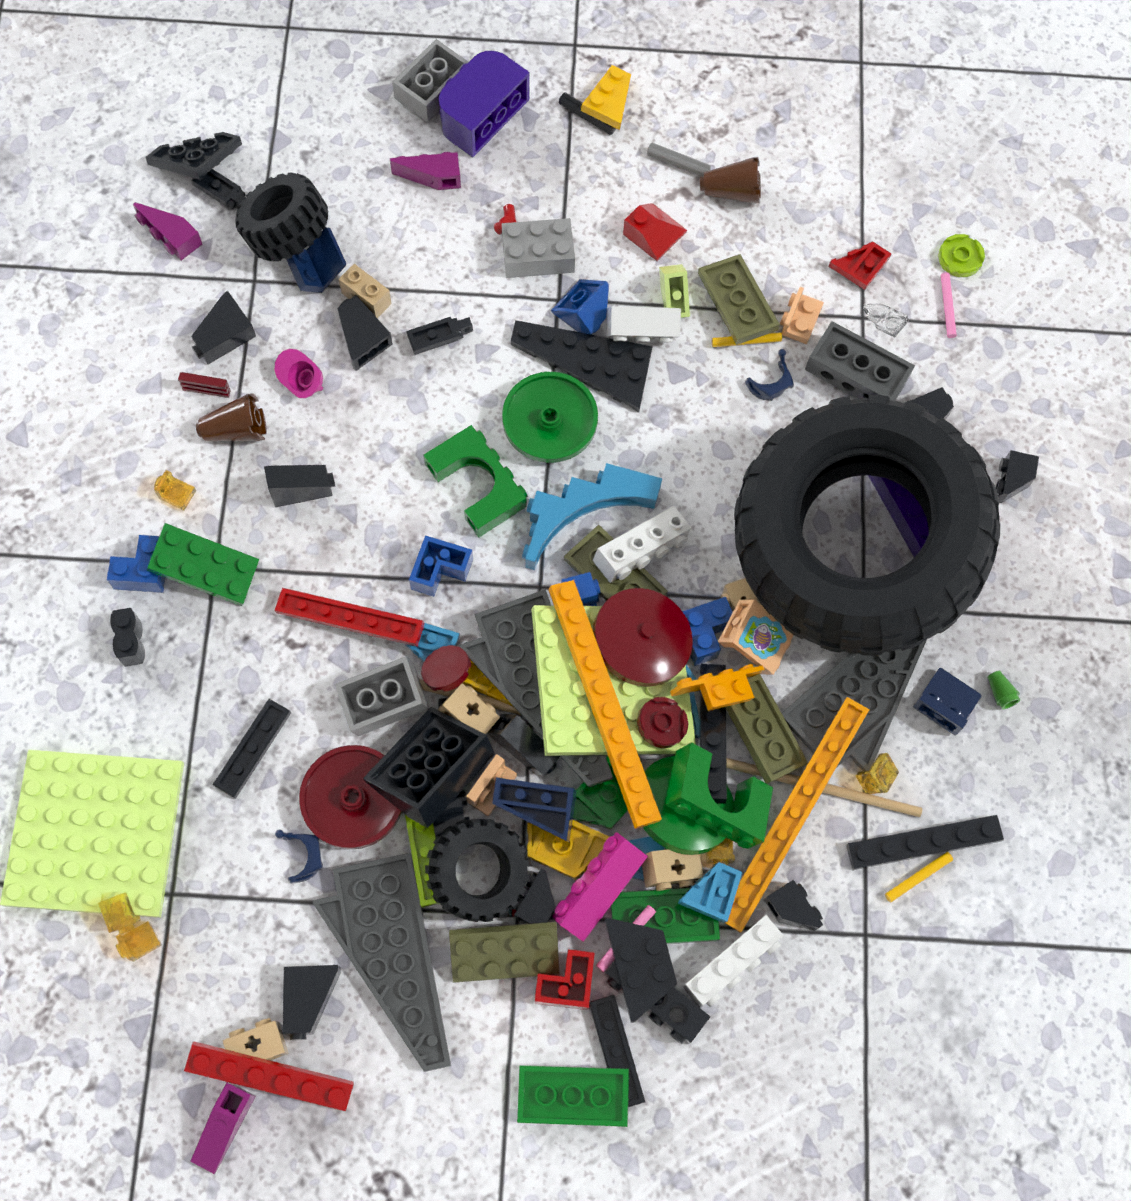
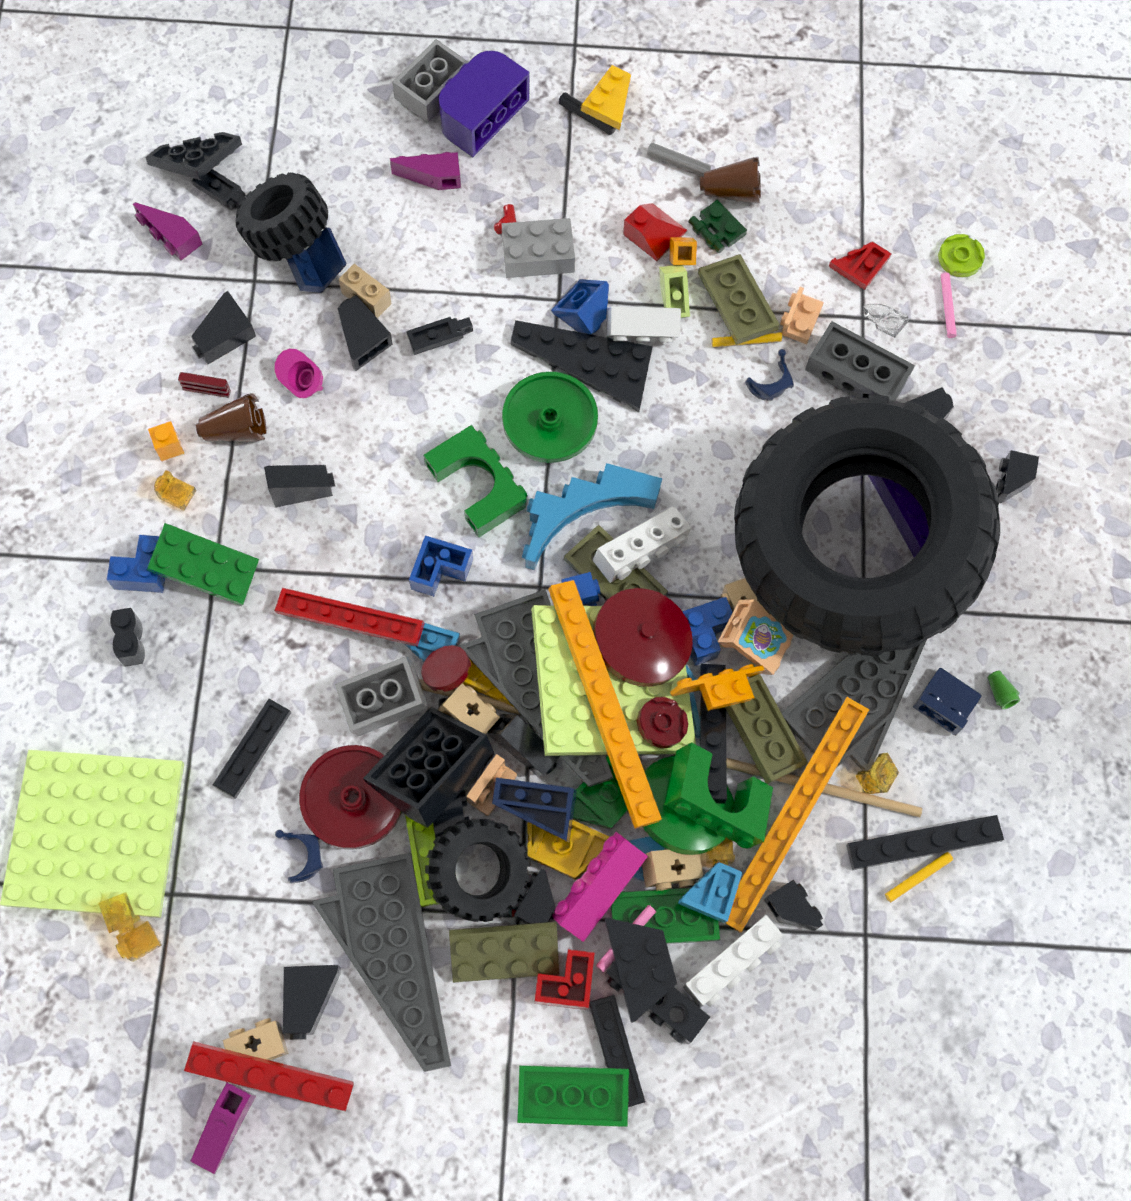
none -> light orange brick [148,421,184,461]
none -> light orange brick [669,237,697,265]
none -> dark green plate [688,200,747,253]

